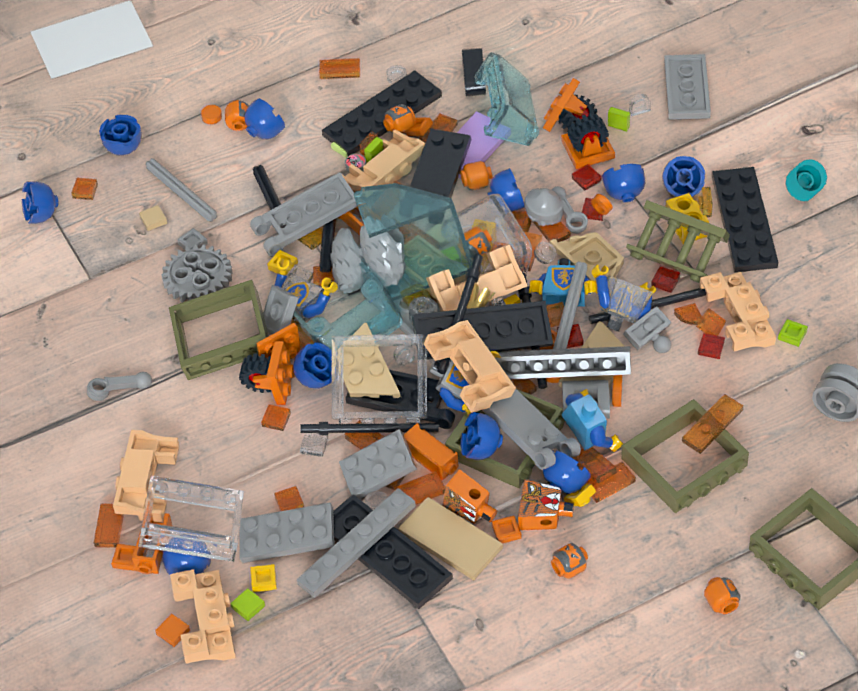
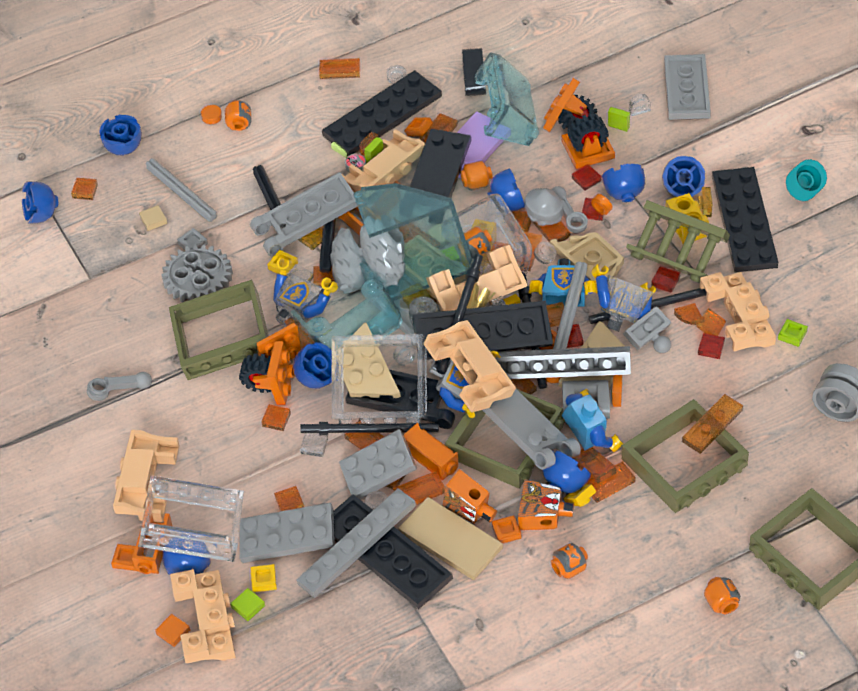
white sticker [31,0,153,79] -> none
clear orange tile [93,503,124,548] -> none
blue cylinder [244,98,285,140] -> none
light grey tile [263,285,299,334] -> none
orange head [383,104,415,133] -> none
blue cylinder [461,412,503,460] -> none

